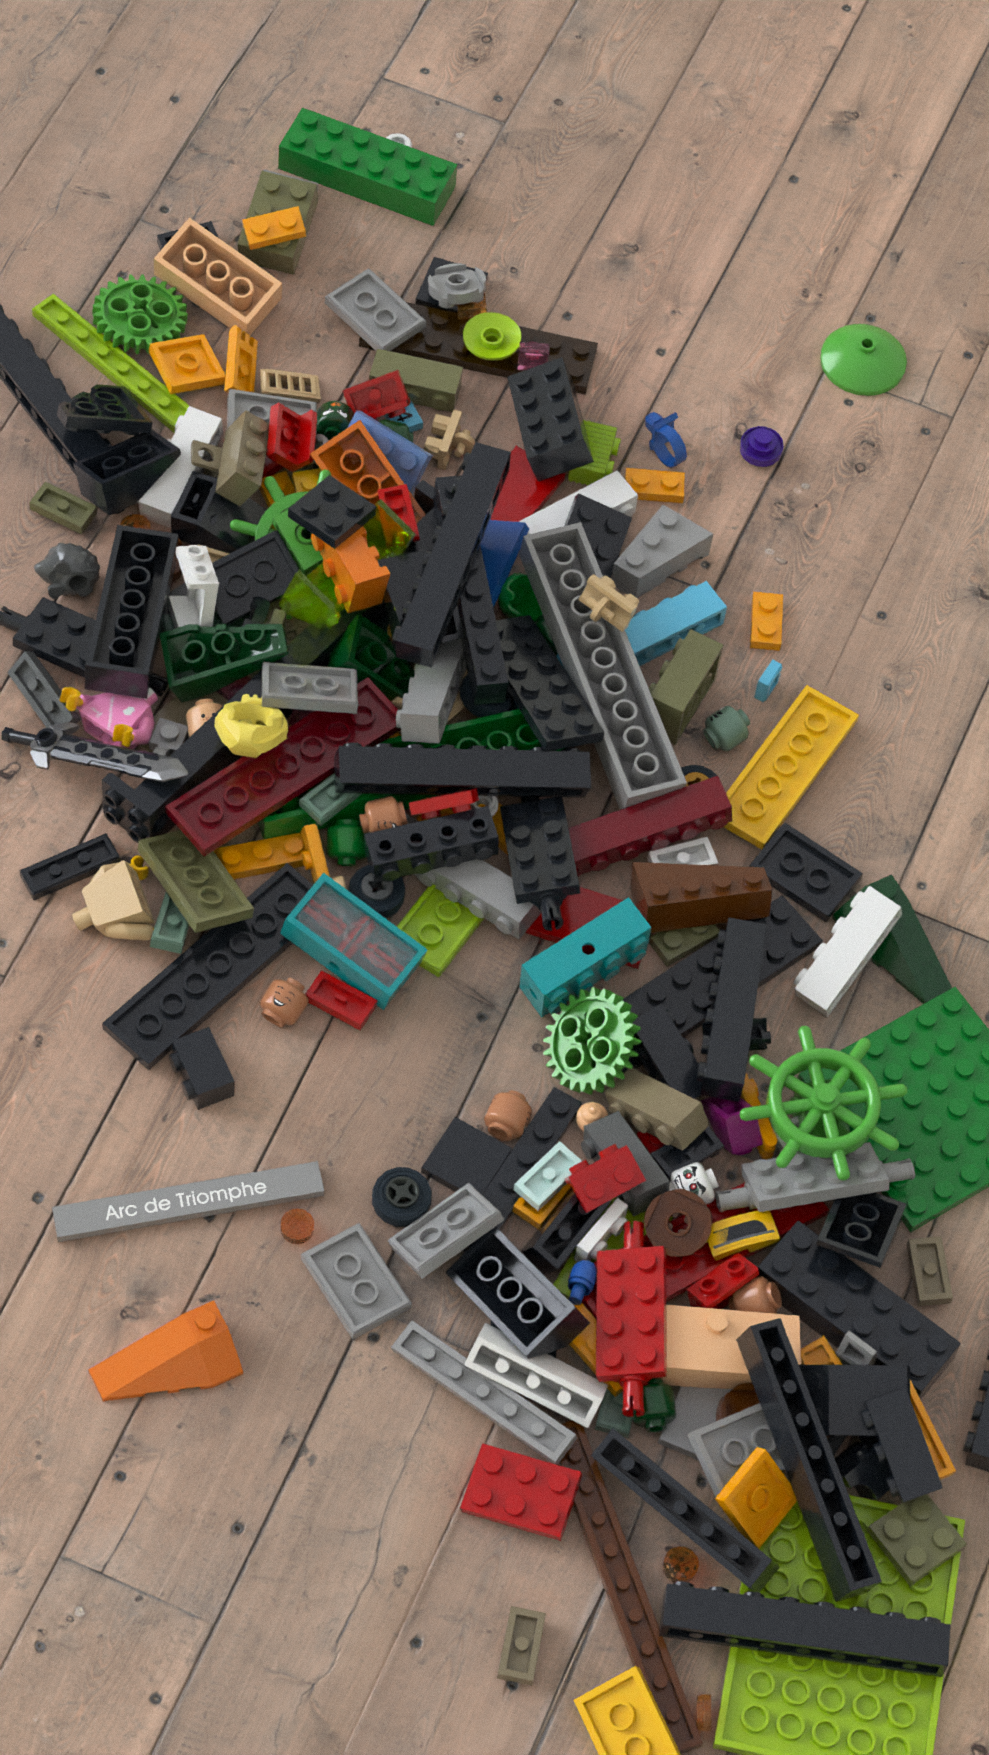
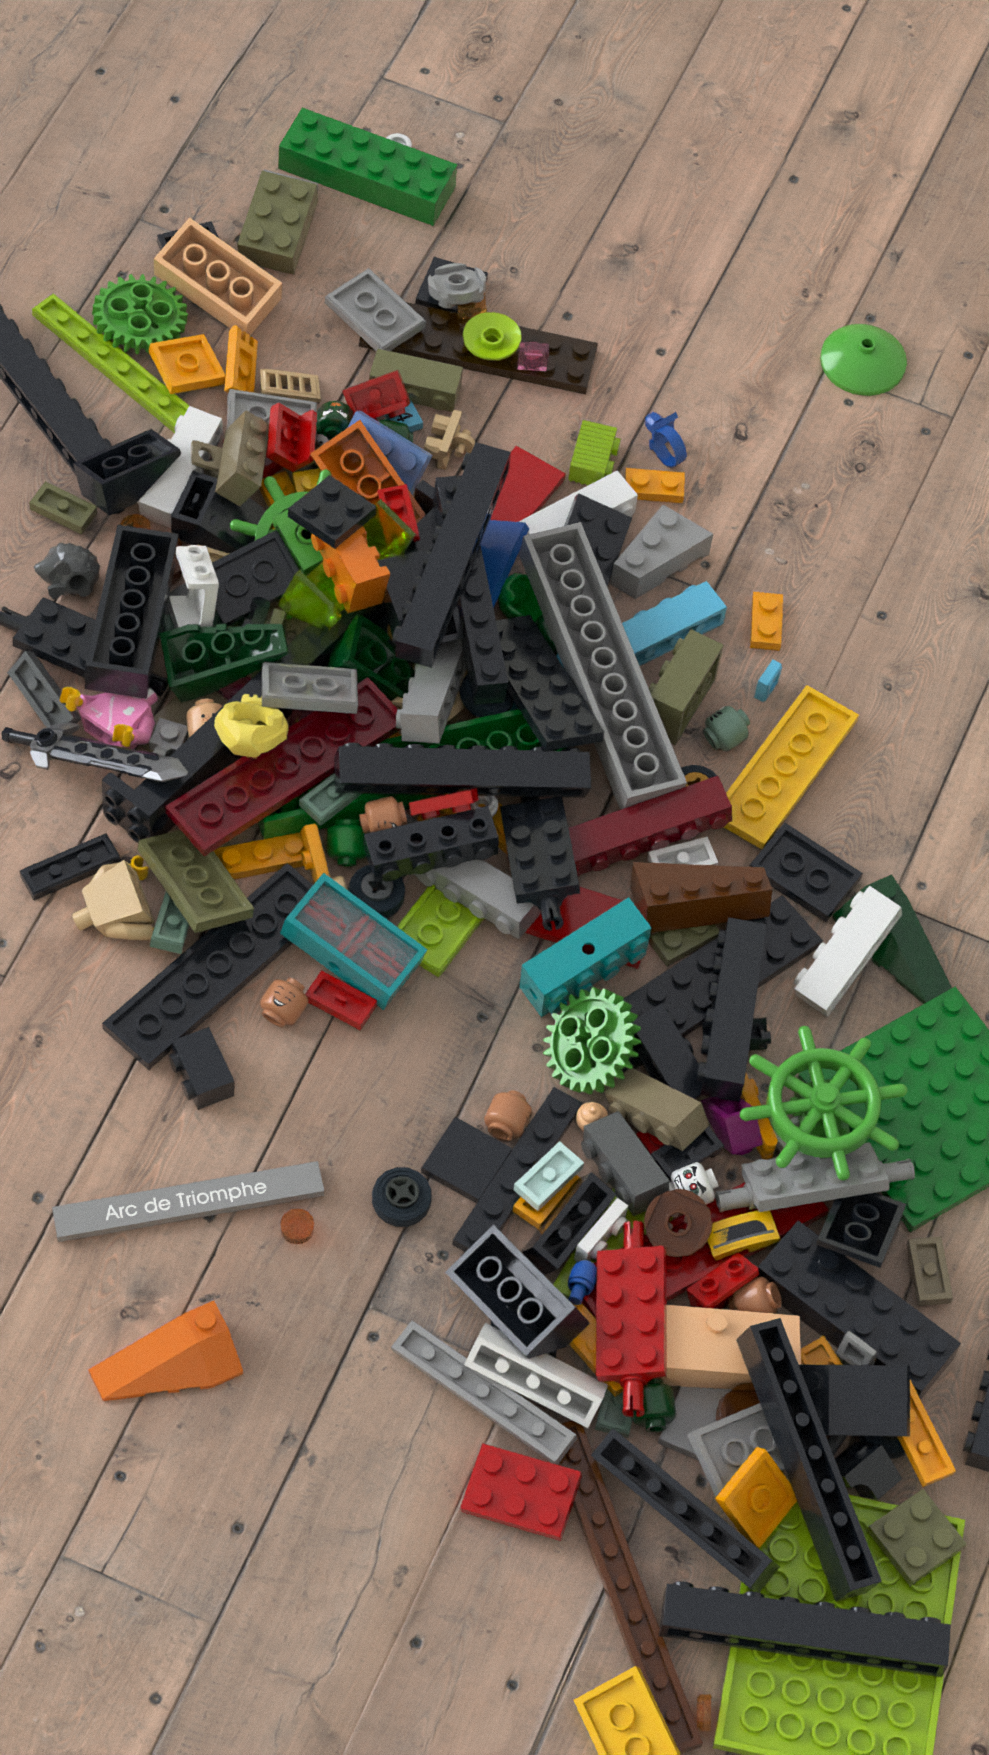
black plate [57,384,153,436] -> none
light orange plate [242,206,306,250] -> none
light grey tile [301,1223,412,1340] -> none
light grey tile [388,1183,504,1279] -> none
dark tan plate [497,1606,546,1686] -> none
black brick [507,357,594,482] -> none
red bracket [564,1143,646,1213] -> none
tan hips [578,574,639,632] -> none
clear orange tile [663,1546,699,1583] -> none
dark purple plate [740,426,784,467] -> none
black brick [860,1387,943,1502] -> none

